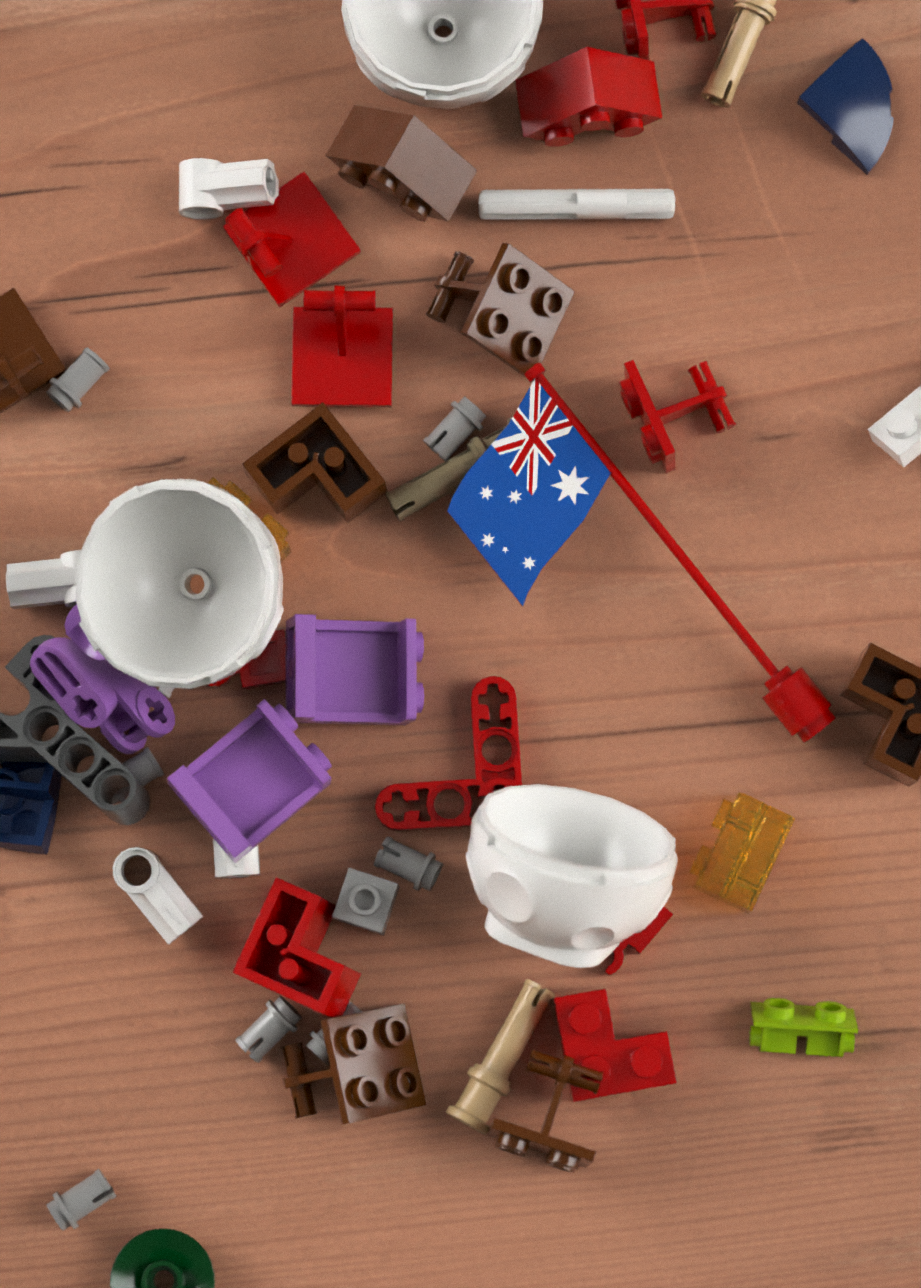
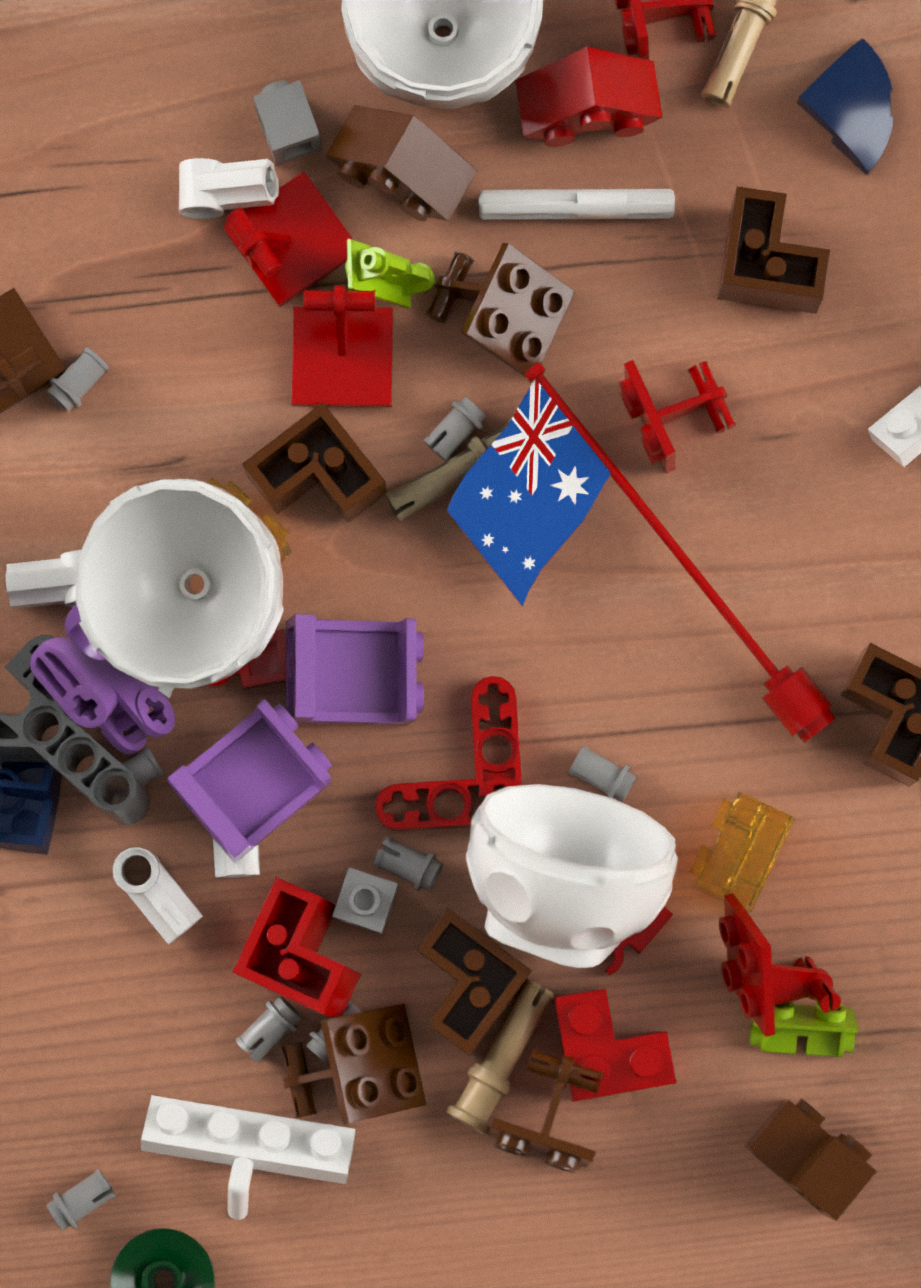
none -> white plate [141,1095,356,1220]
none -> light grey brick [253,80,322,166]
none -> lime hinge [345,239,435,309]
none -> reddish brown brick [417,908,532,1056]
none -> light grey pin [568,745,637,803]
none -> reddish brown brick [718,186,830,314]
none -> red plate [719,893,841,1037]
none -> reddish brown brick [744,1099,877,1221]

